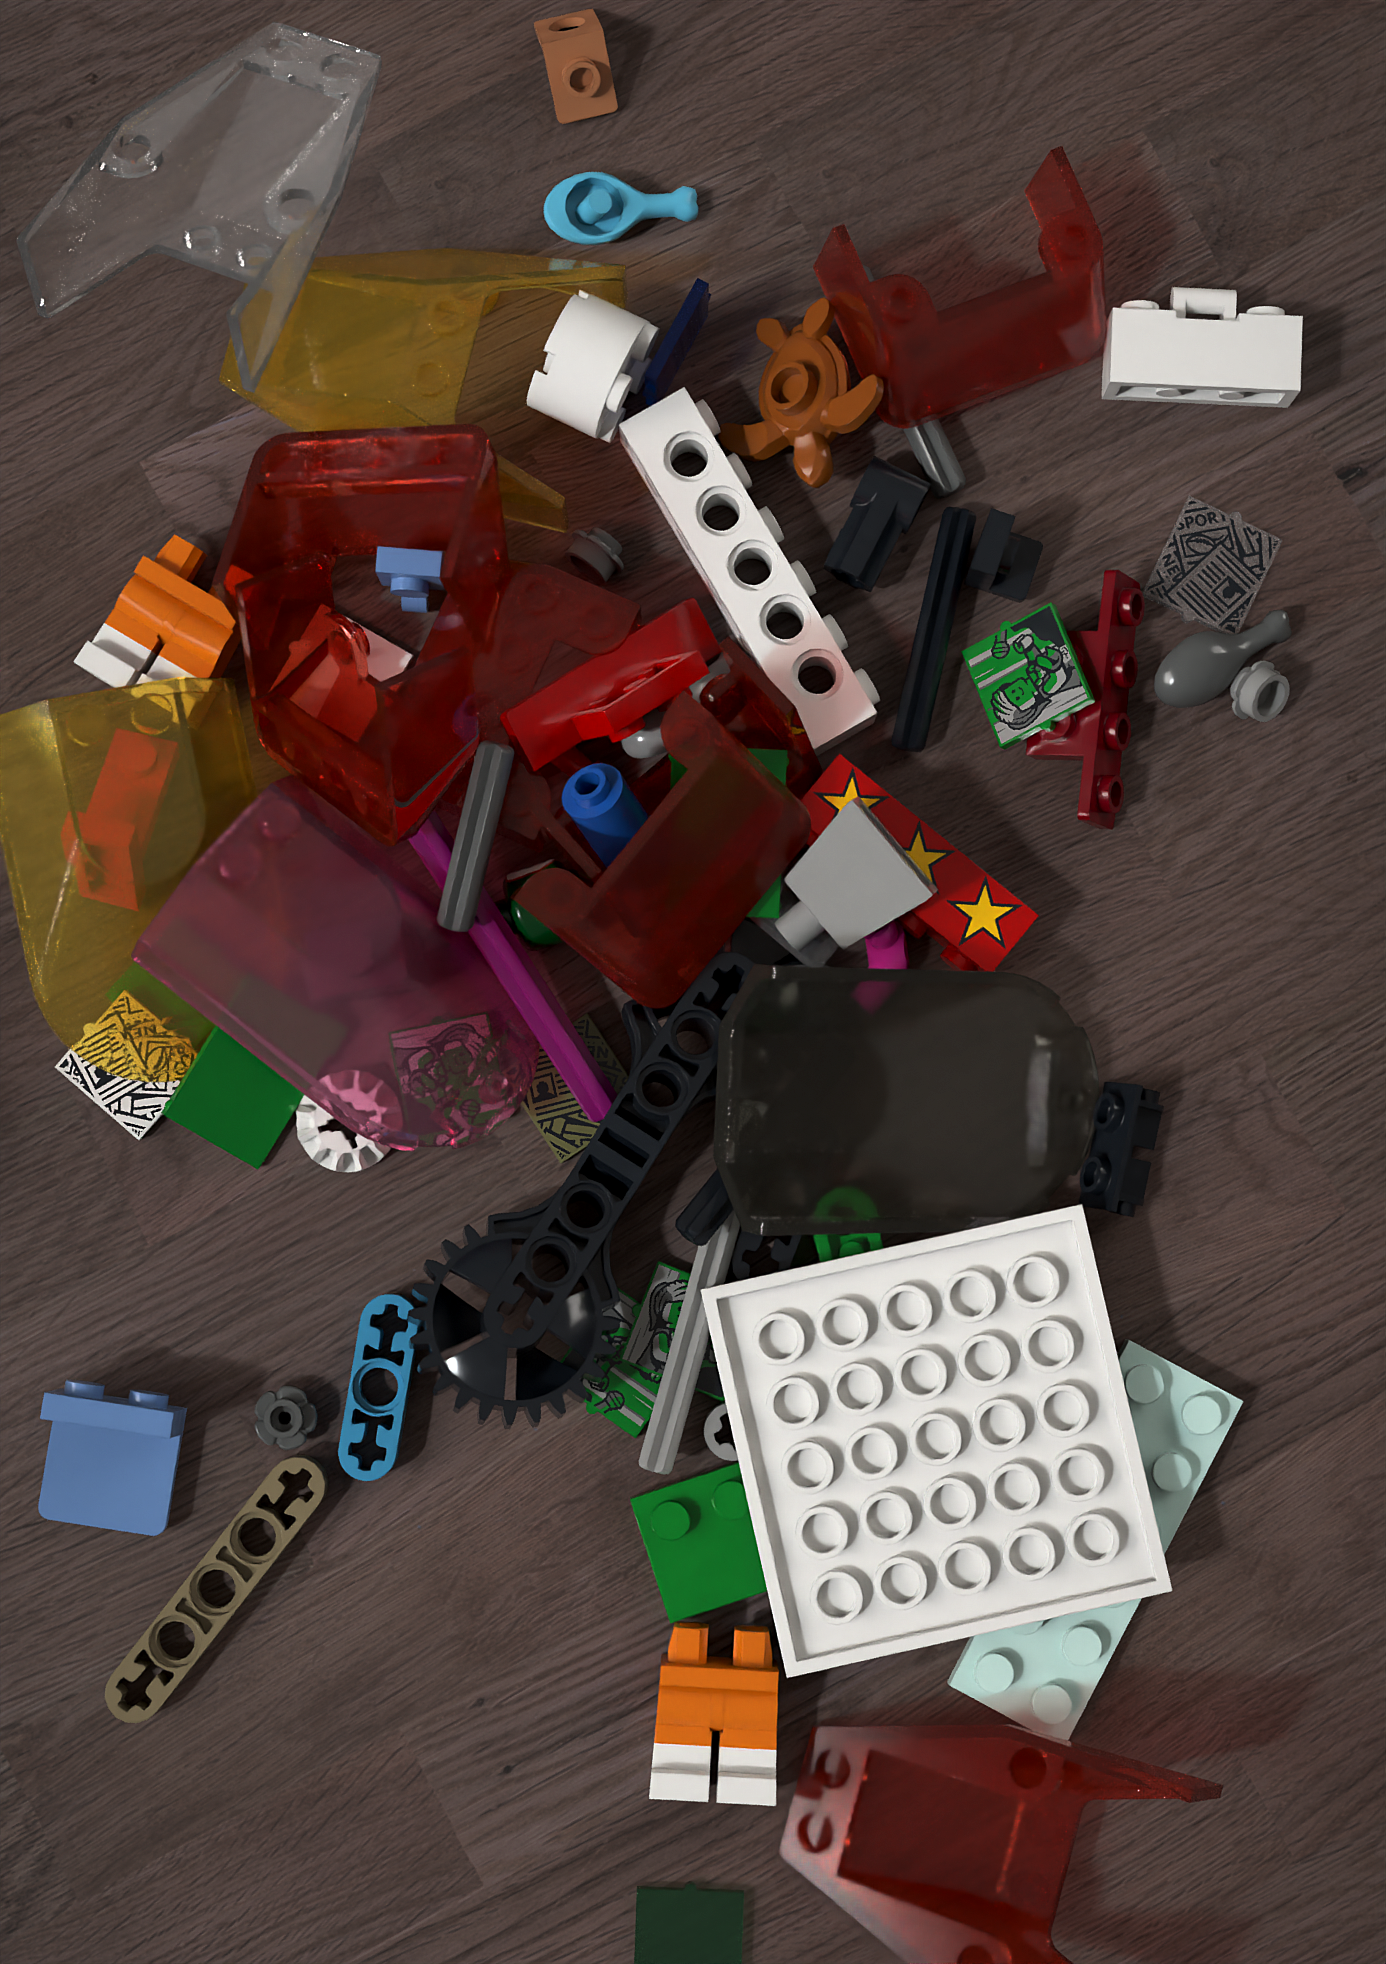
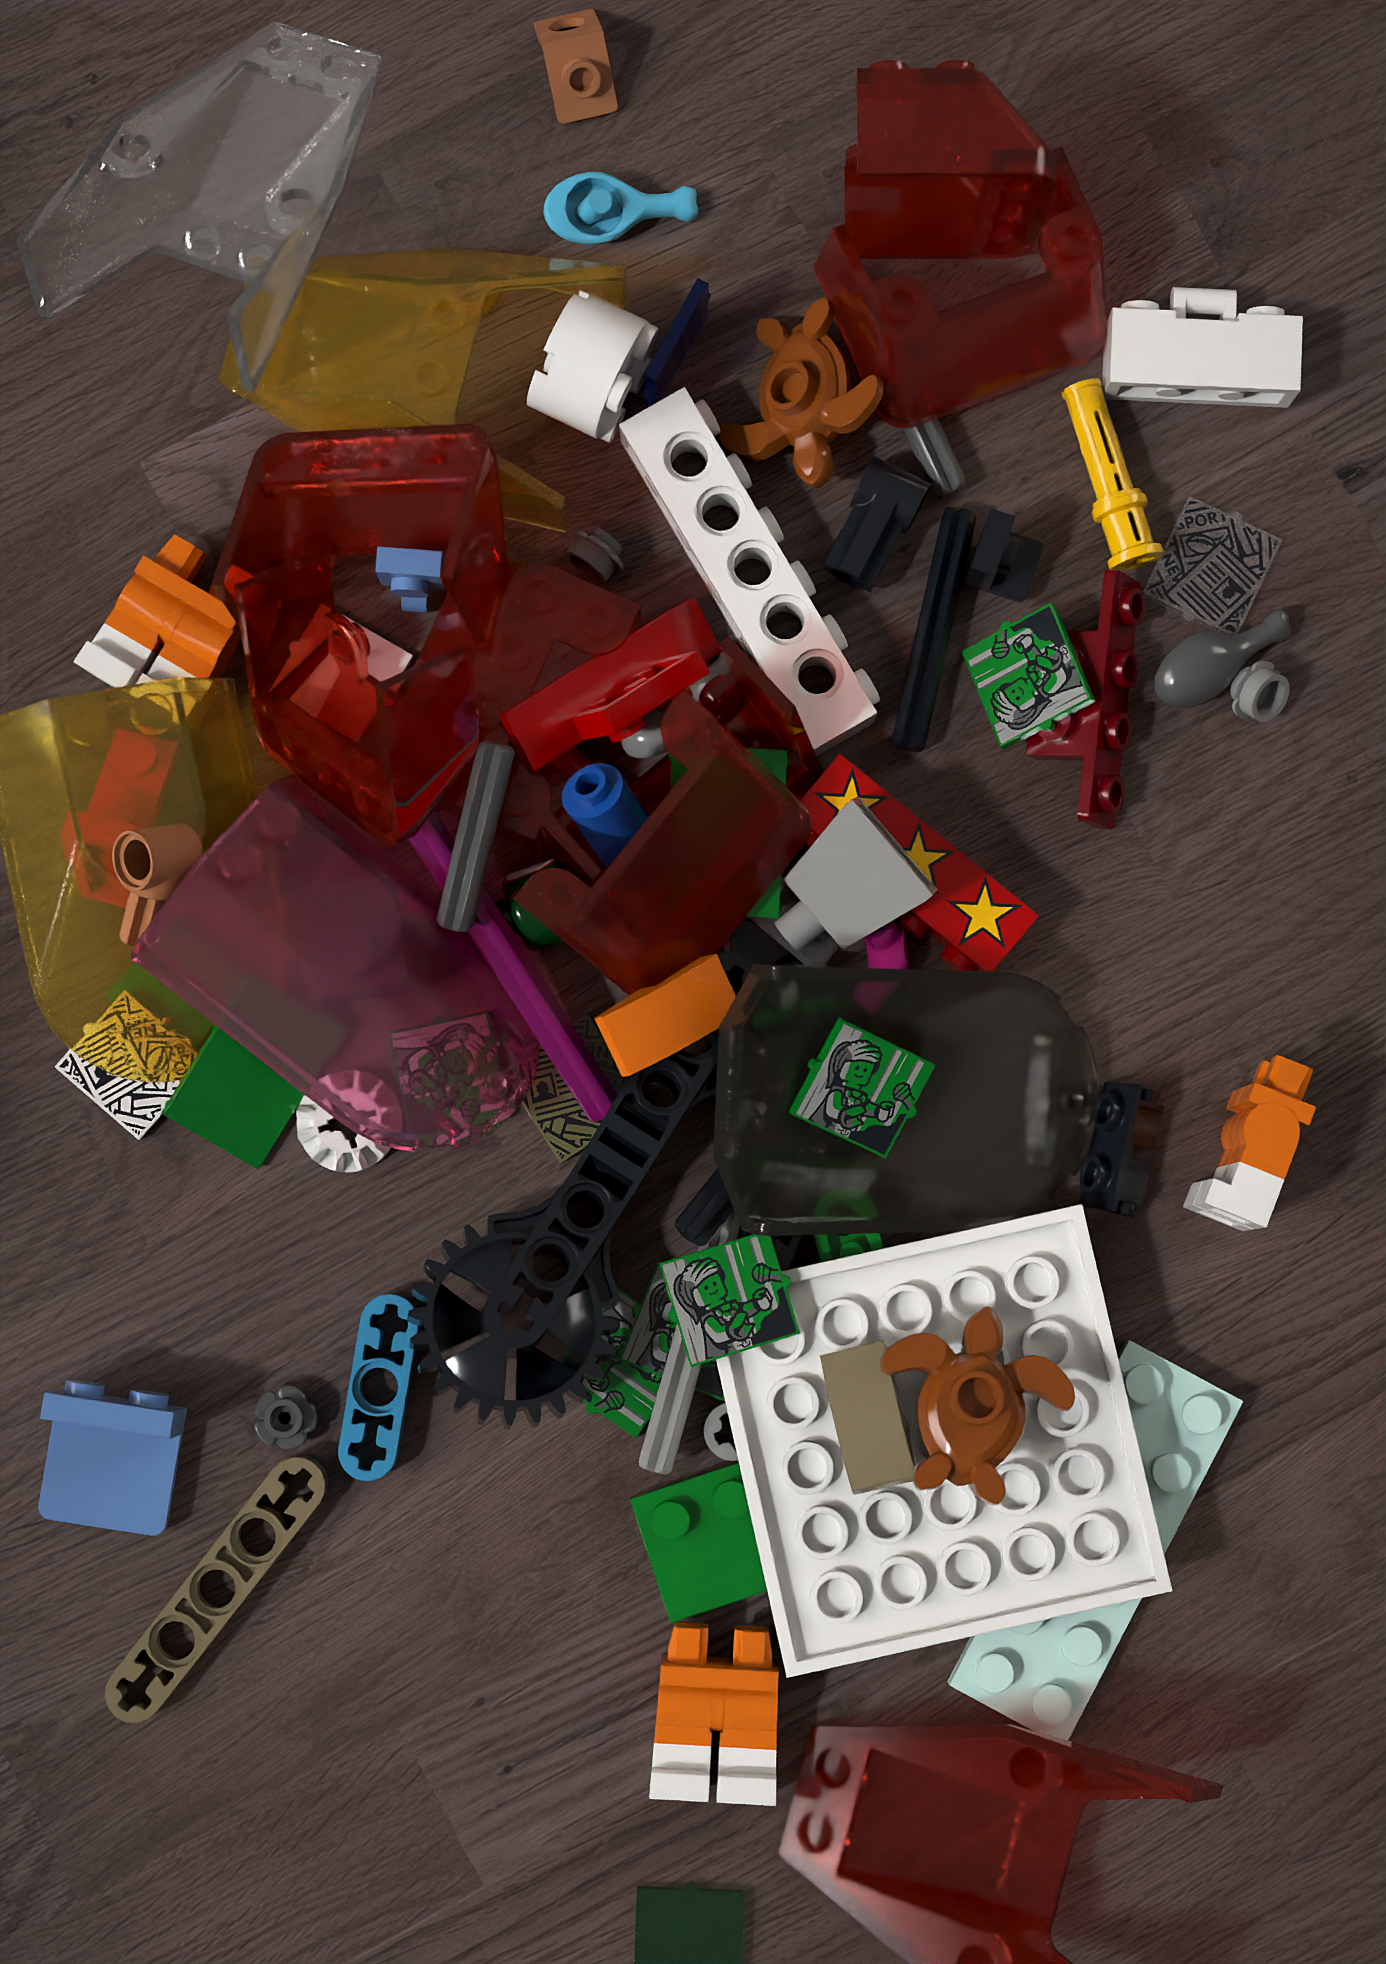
none -> nougat axle [112,823,203,949]
none -> orange slope [594,954,743,1077]
none -> piece [659,1230,800,1367]
none -> piece [789,1017,936,1158]
none -> dark tan slope [820,1340,916,1495]
none -> clear red windscreen [844,60,1056,259]
none -> dark orange animal [880,1306,1075,1506]
none -> yellow pin [1062,378,1164,572]
none -> orange hips [1183,1055,1316,1231]

